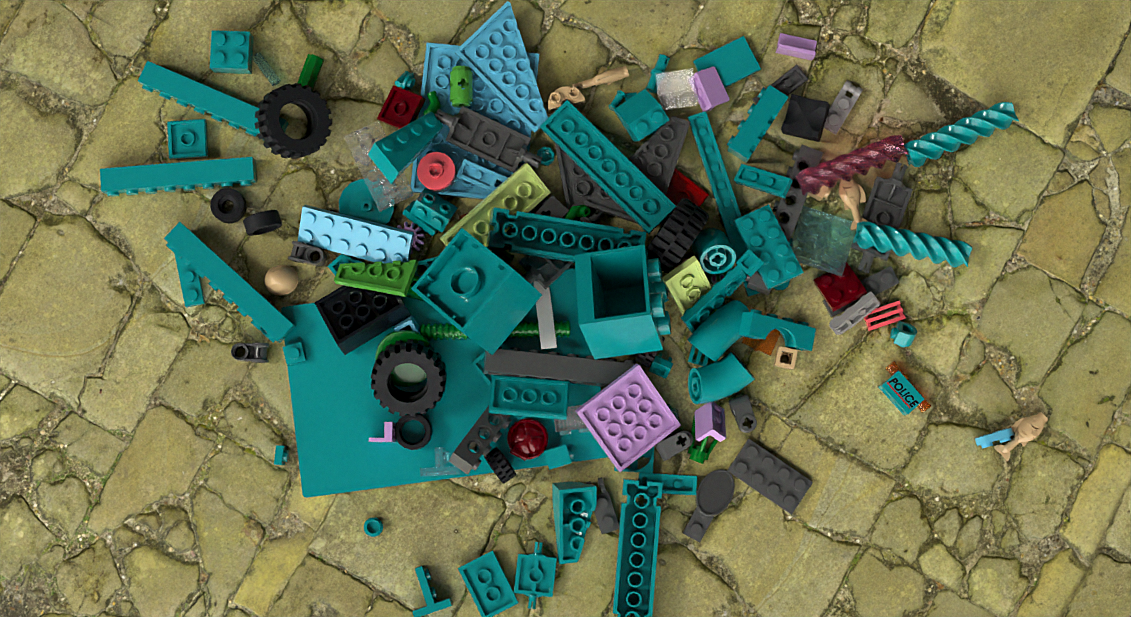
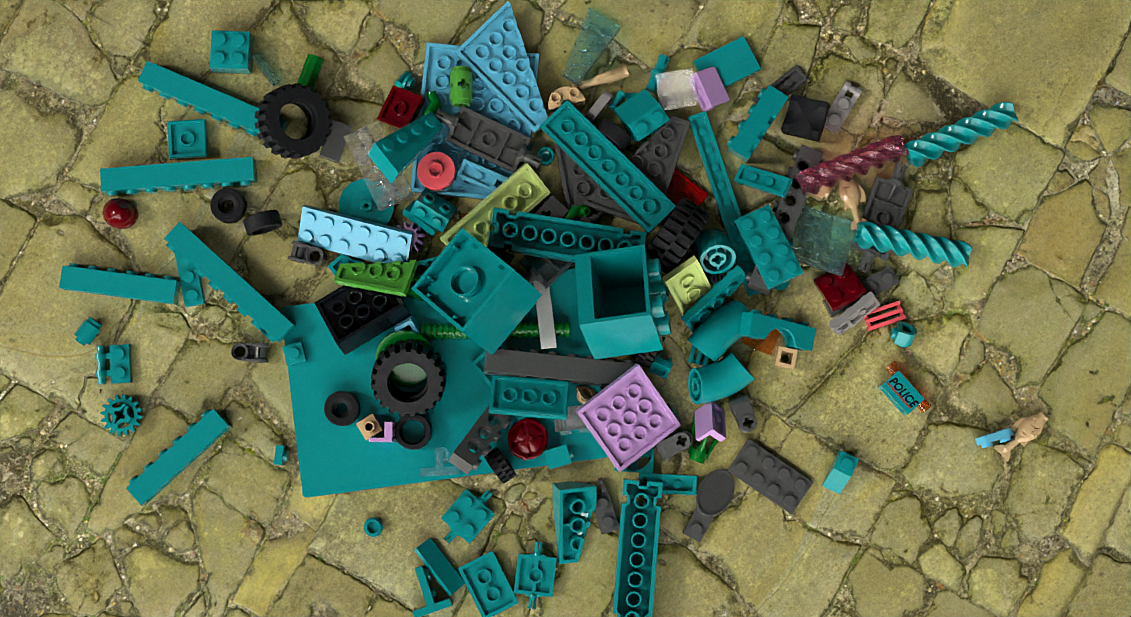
tan hat [264,265,298,296] -> none
teal plate [736,249,764,277] -> none
lavender panel [775,33,817,61] -> none
none -> teal brick [59,263,181,305]
none -> teal brick [74,316,102,346]
none -> teal plate [95,344,132,385]
none -> teal gear [100,394,144,436]
none -> dark red hat [102,198,138,229]
none -> teal brick [126,409,232,505]
none -> dark grey hinge [319,119,352,163]
none -> black tyre [324,391,360,426]
none -> tan plate [356,414,384,441]
none -> teal tile [414,538,465,596]
none -> teal plate [441,489,496,544]
none -> clear light blue wing [562,8,620,86]
none -> tan animal [576,385,597,404]
none -> light grey beam [585,89,614,123]
none -> black tyre [597,118,632,152]
none -> teal slope [822,451,859,494]

